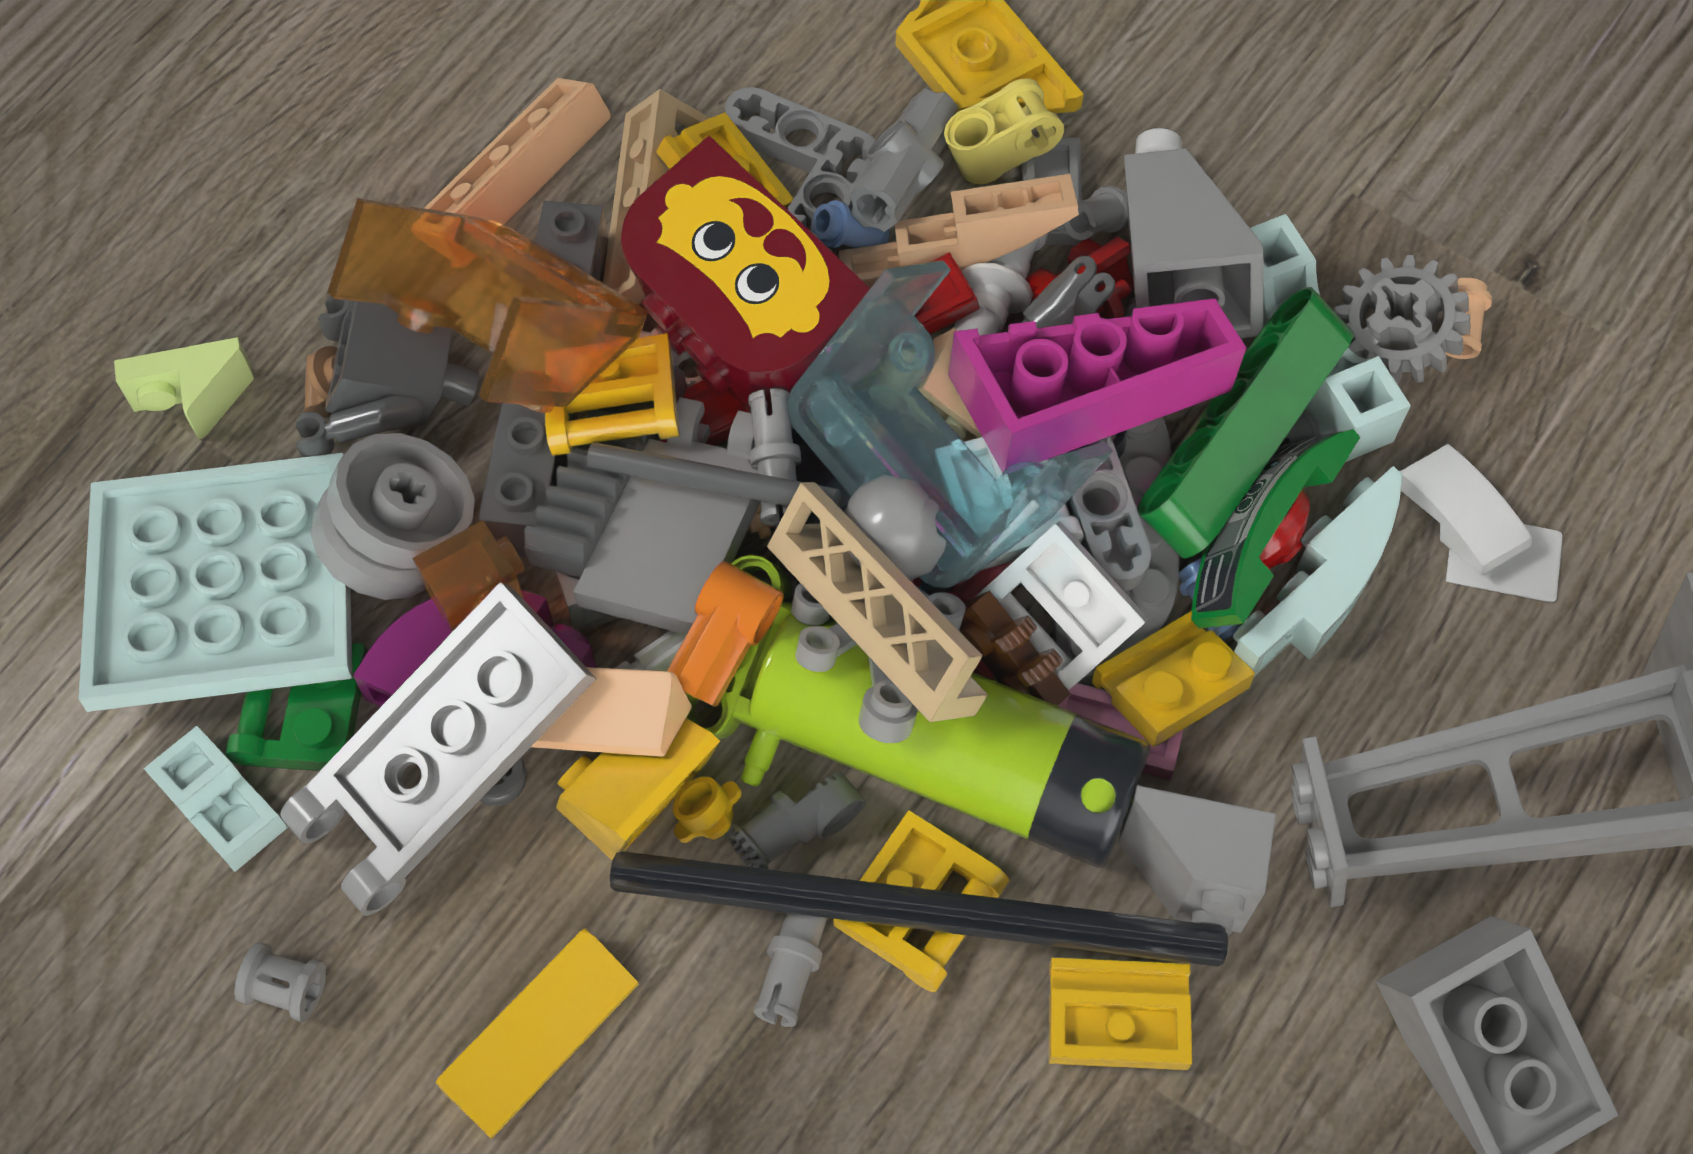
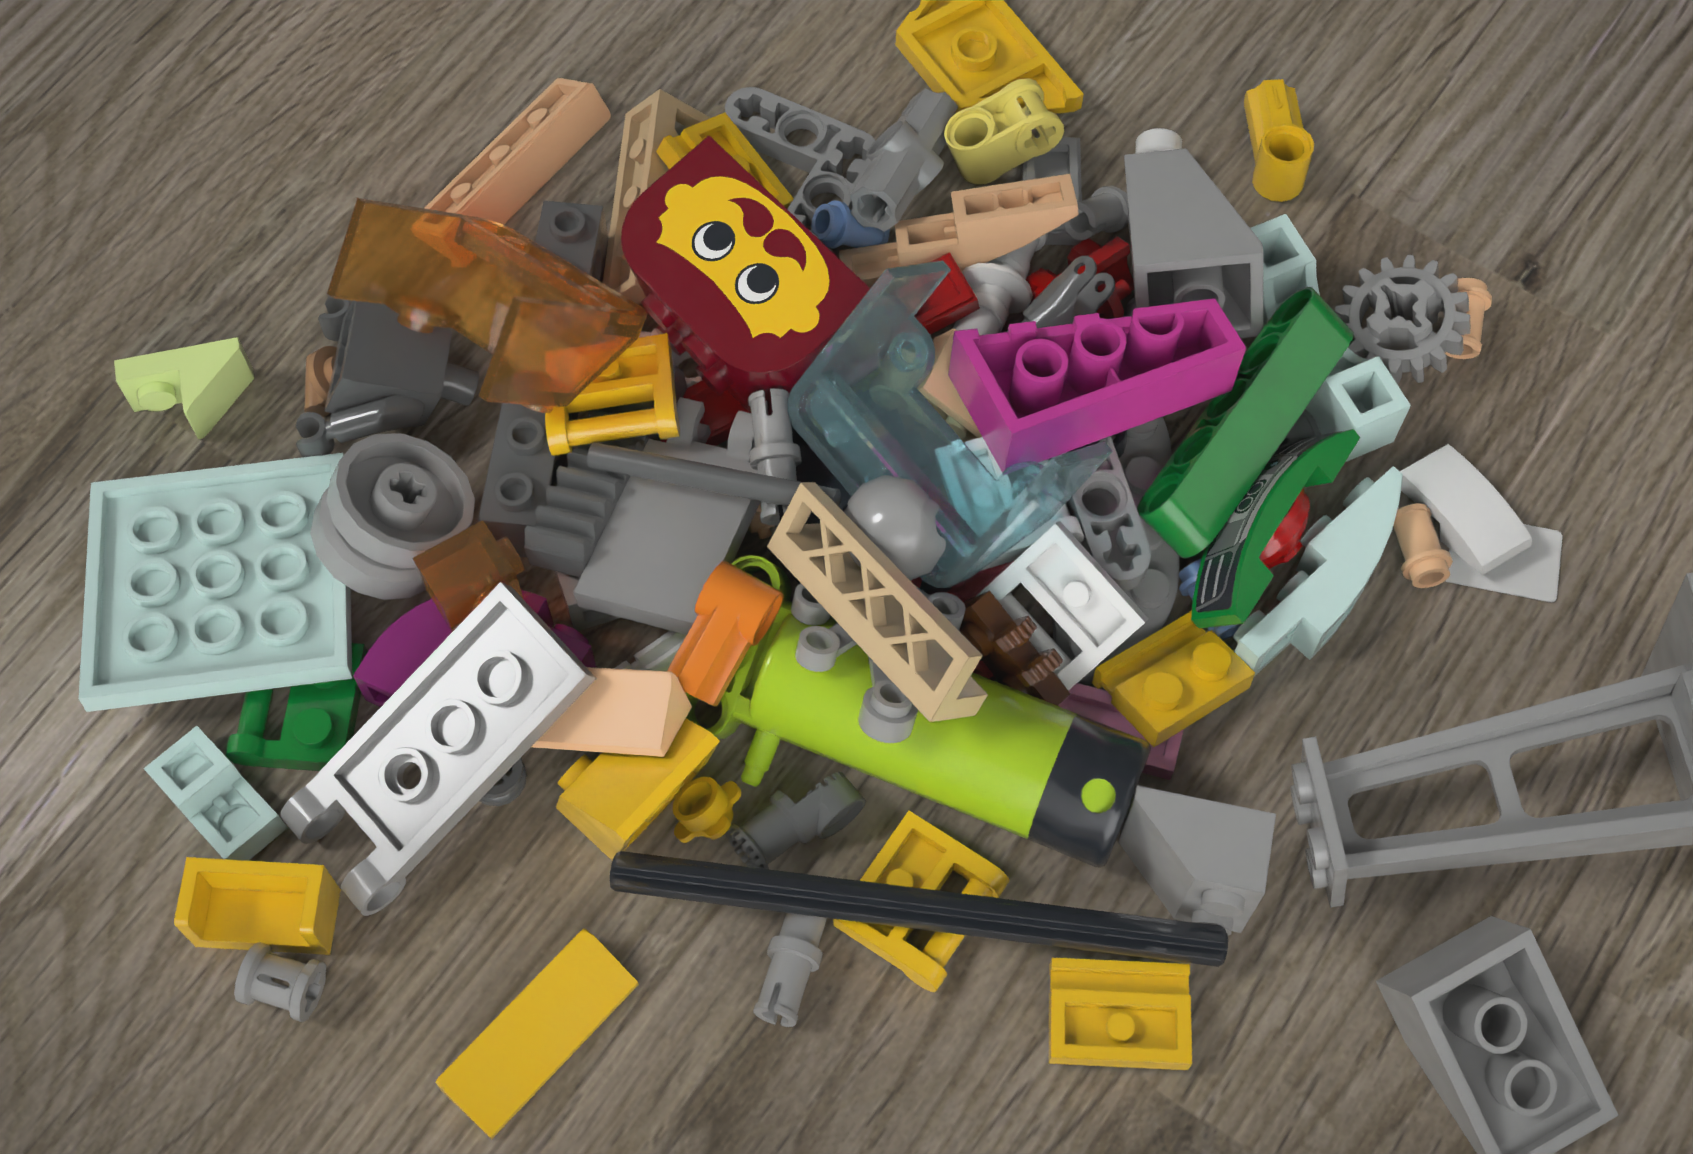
none -> yellow panel [174,857,341,955]
none -> yellow piece [1244,79,1314,202]
none -> light nougat pin [1393,503,1453,588]

